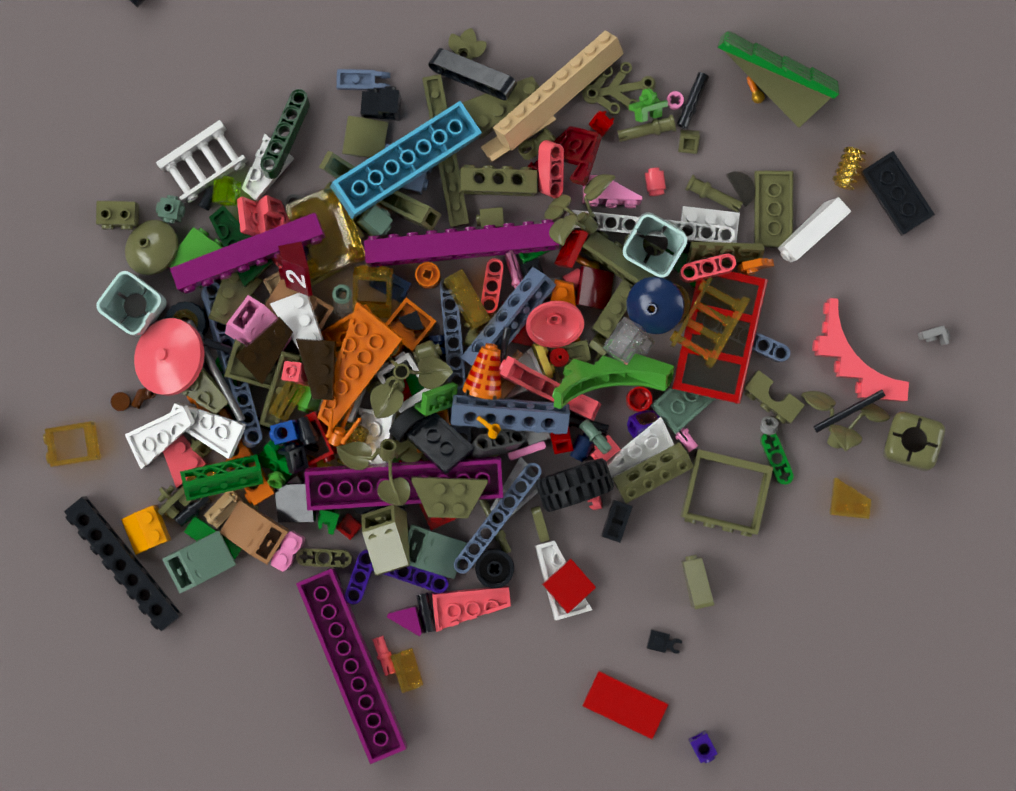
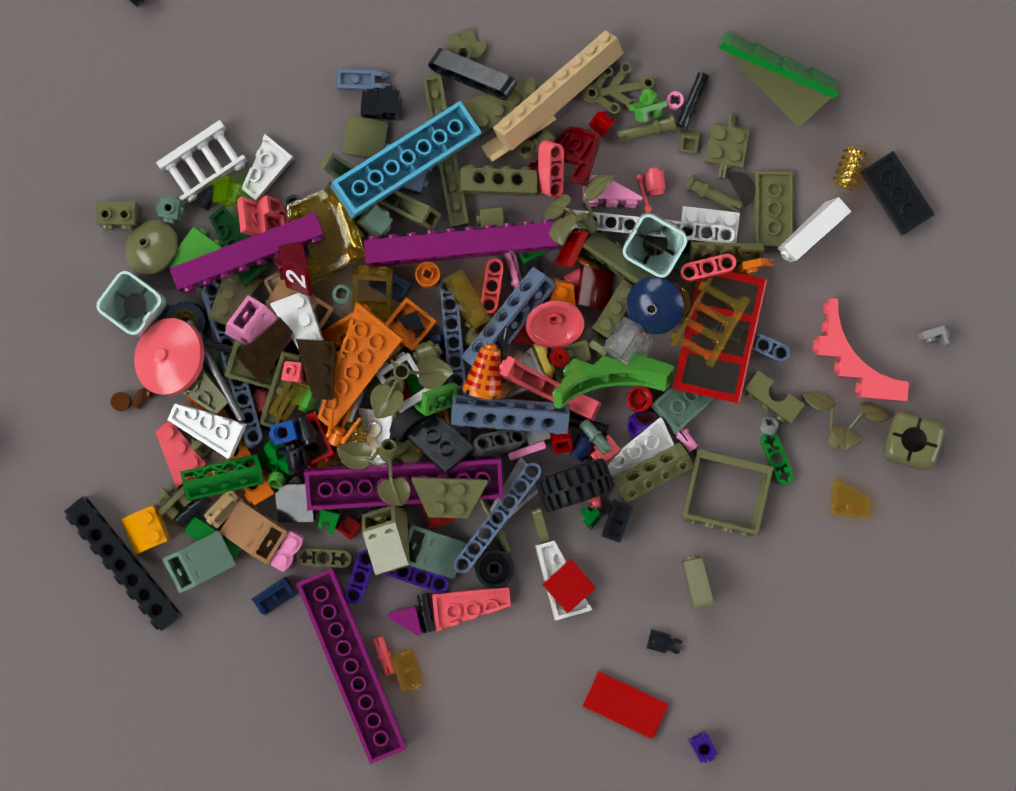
clear yellow window [43,421,101,467] -> none
white wing [125,405,195,469] -> none
dark green beam [260,89,310,179] -> none
light orange hand [476,416,501,439] -> none
piece [746,76,765,104] -> none
black bar [813,389,885,433] -> none
none -> coral brick [252,388,269,416]
none -> dark blue hinge [252,577,297,615]
none -> green tile [580,506,604,530]
none -> coral hinge [636,174,652,212]
none -> olive plate [705,114,750,179]

